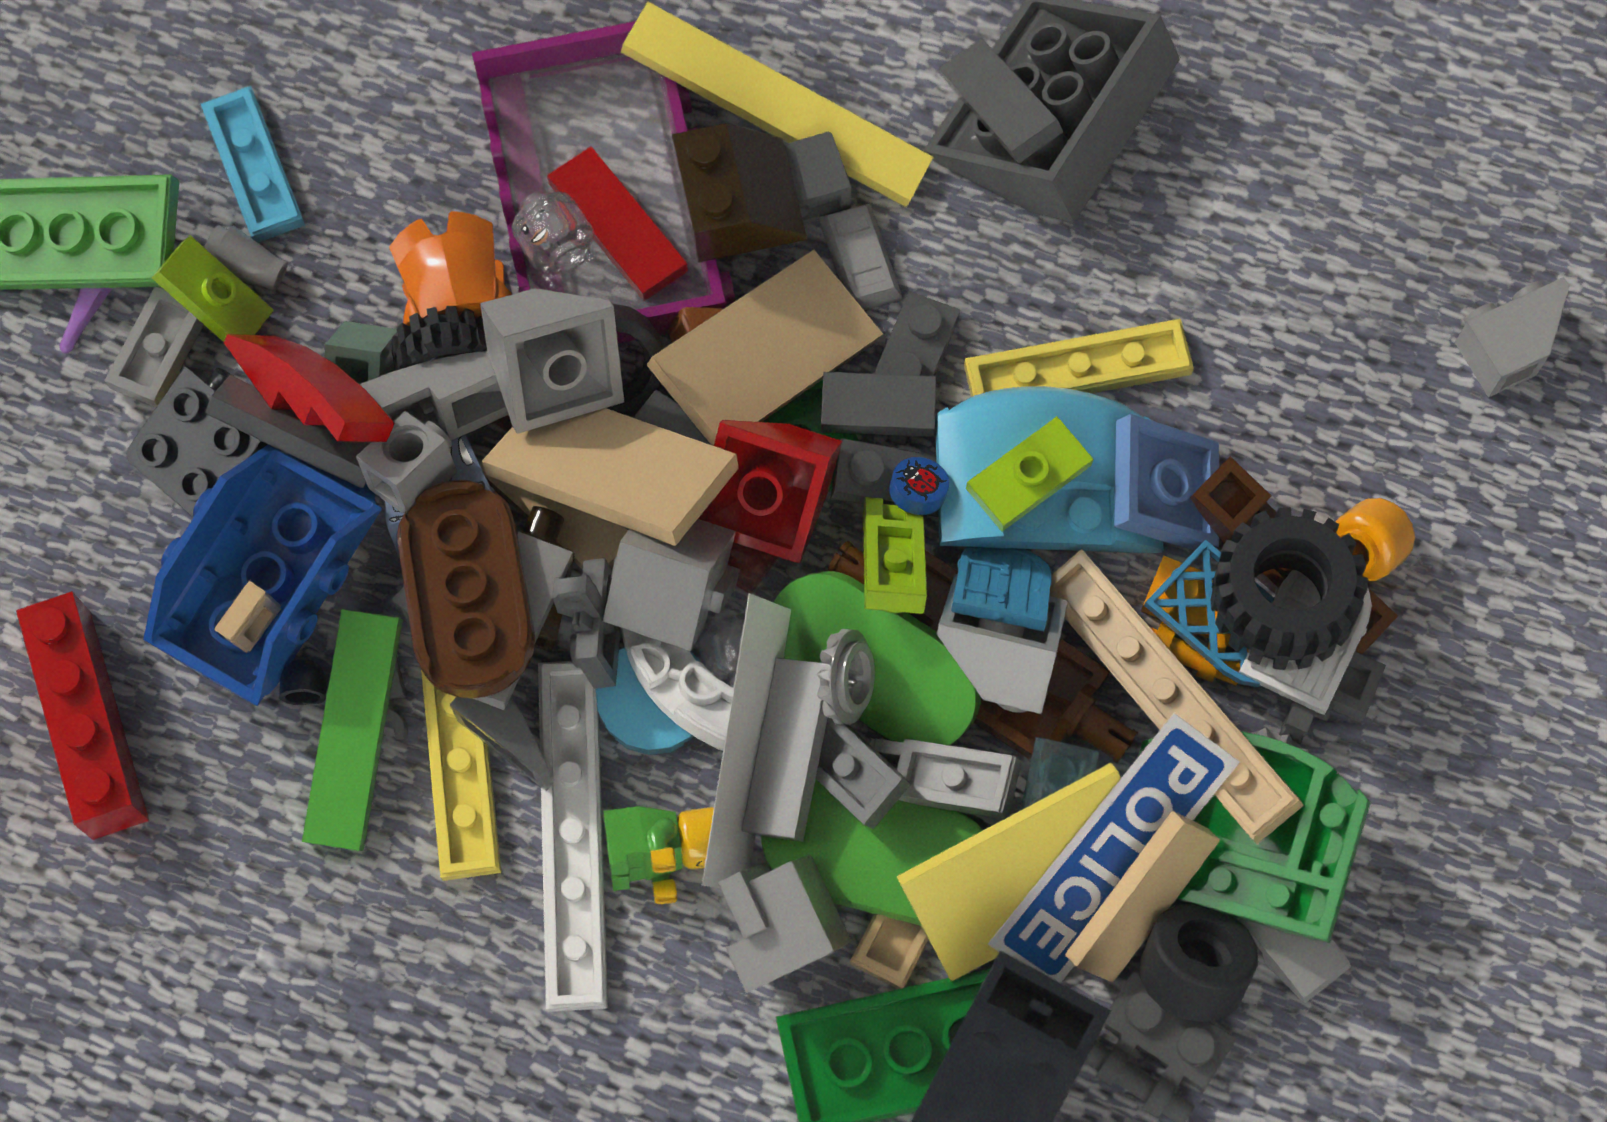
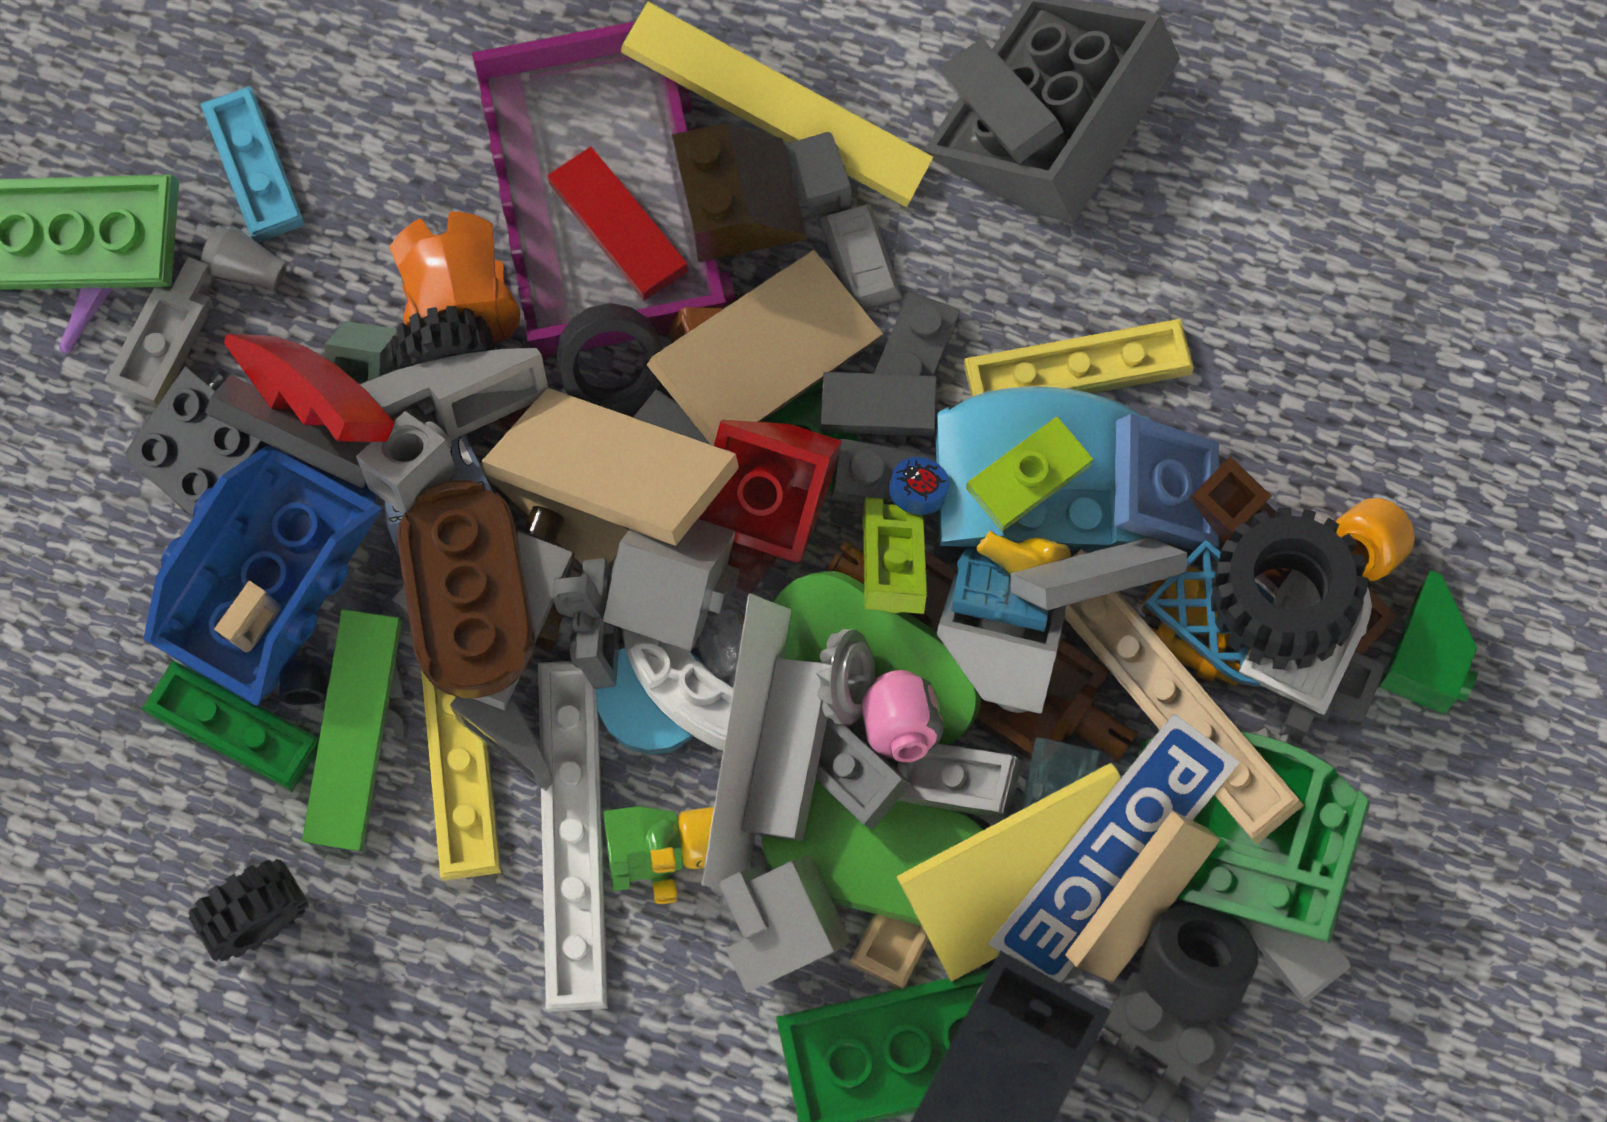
red brick [16,591,149,840] -> none
lime plate [152,235,274,342] -> none
light grey slope [480,288,624,434] -> none
clear head [512,191,594,275] -> none
light grey slope [1455,277,1570,397] -> none
none -> green tile [141,660,319,792]
none -> black tyre [188,859,309,962]
none -> bright pink head [861,670,944,763]
none -> yellow animal [977,531,1071,575]
none -> light grey tile [1011,537,1187,610]
none -> green slope [1379,570,1479,715]

